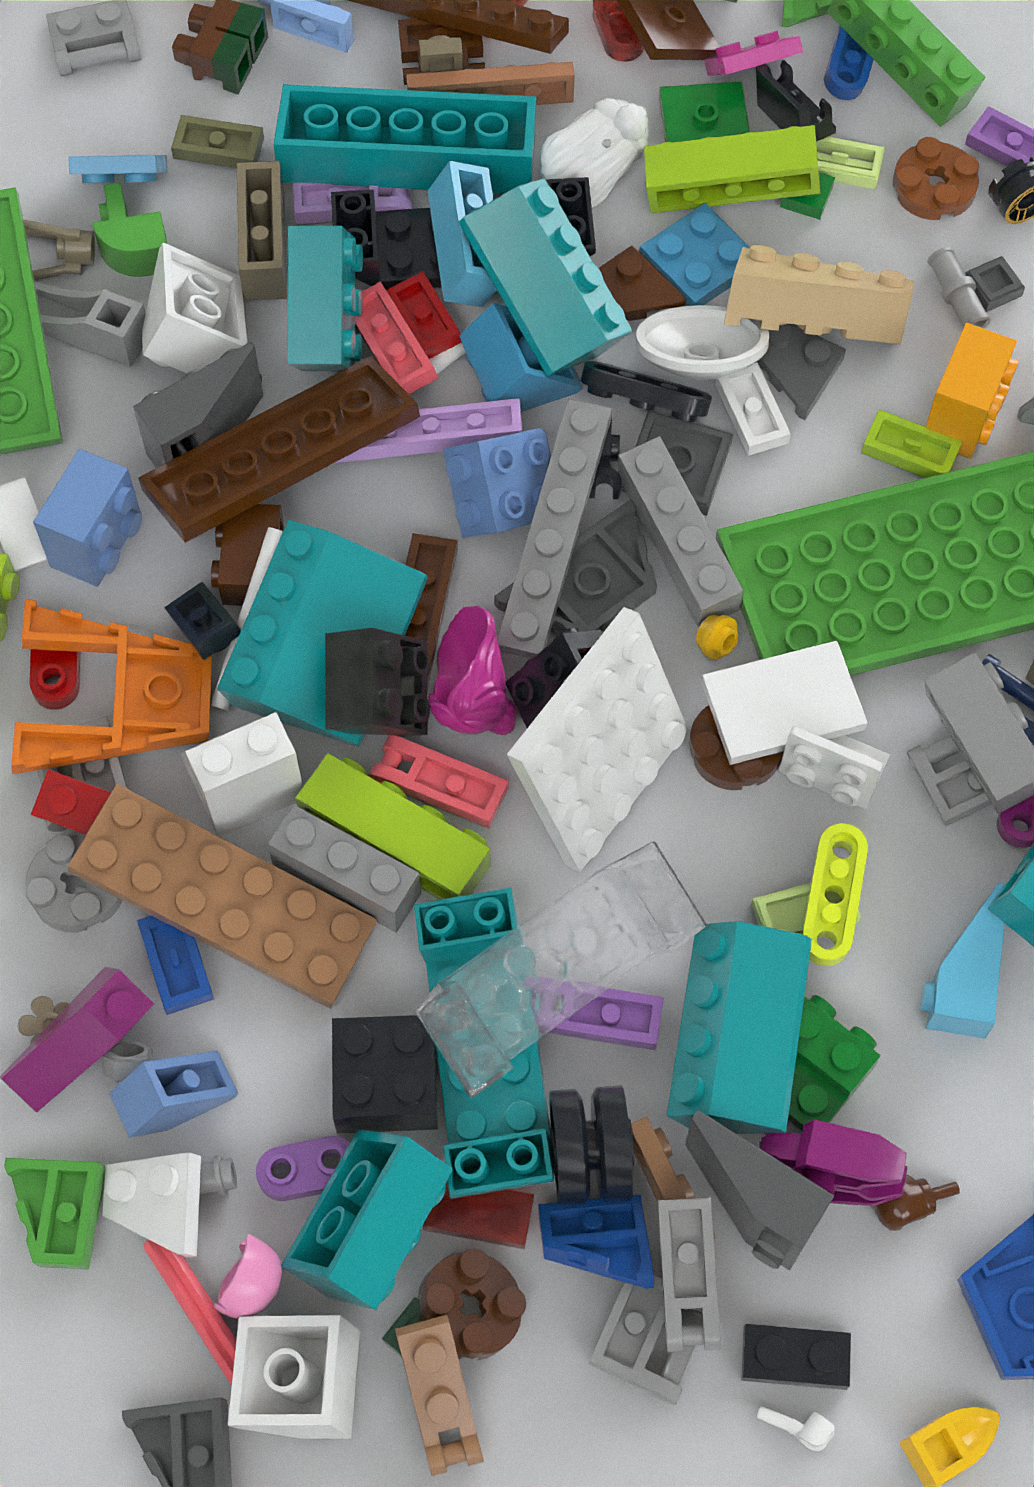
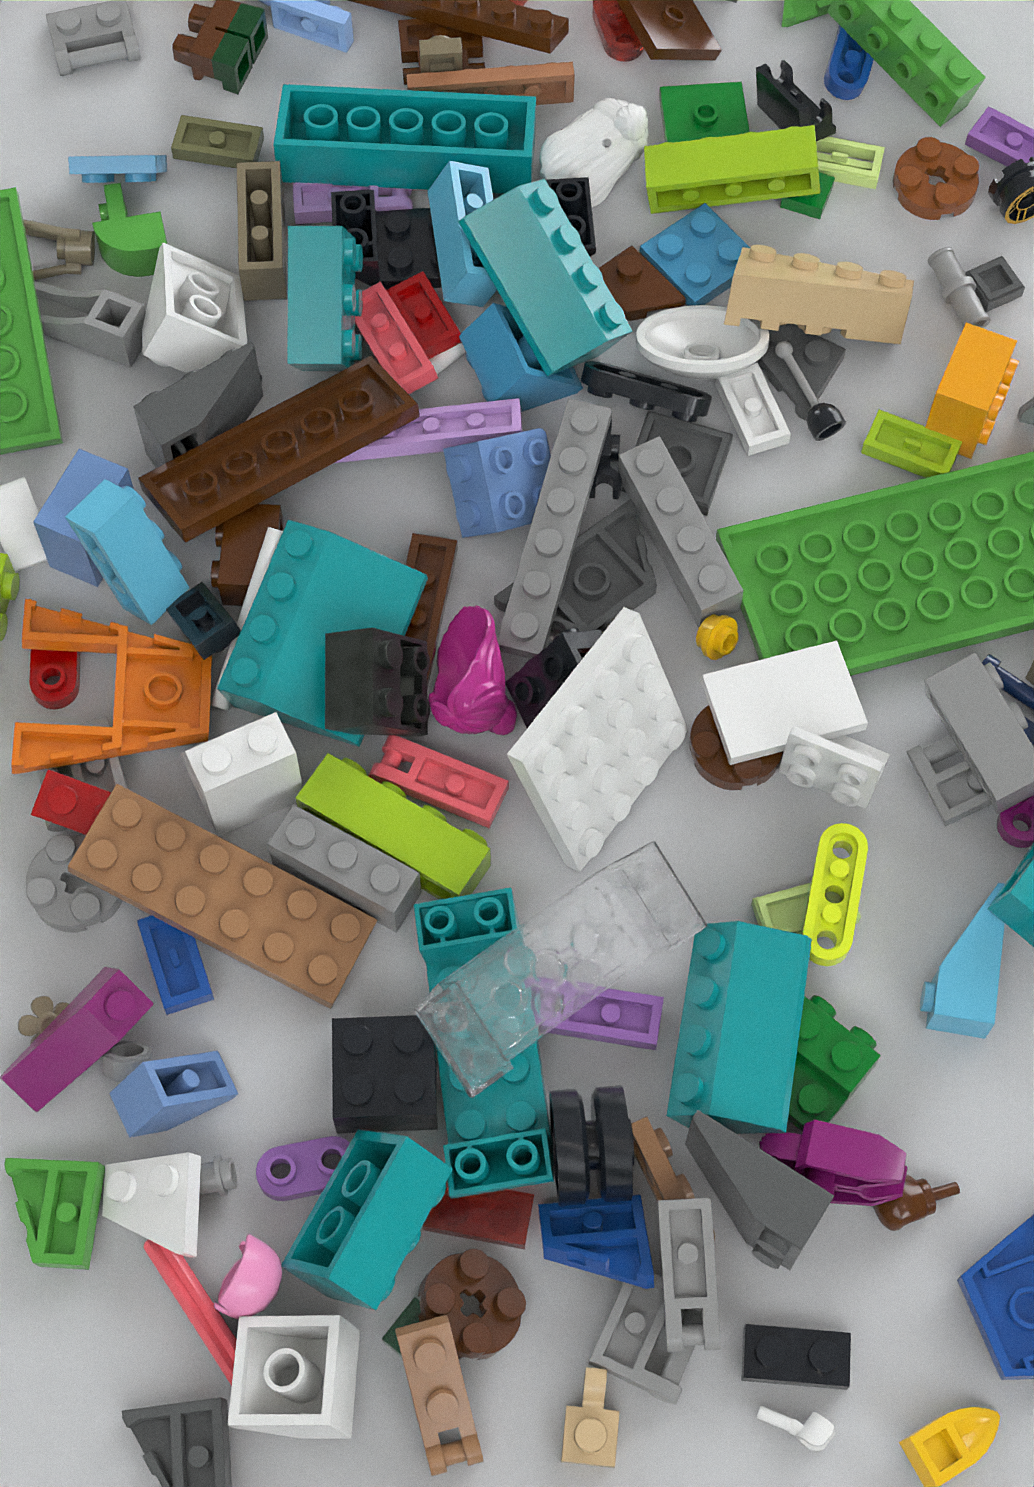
dark pink plate [704,31,803,76] -> none
none -> medium azure brick [65,479,190,625]
none -> tan plate [561,1367,620,1468]
none -> hinge [775,341,846,441]

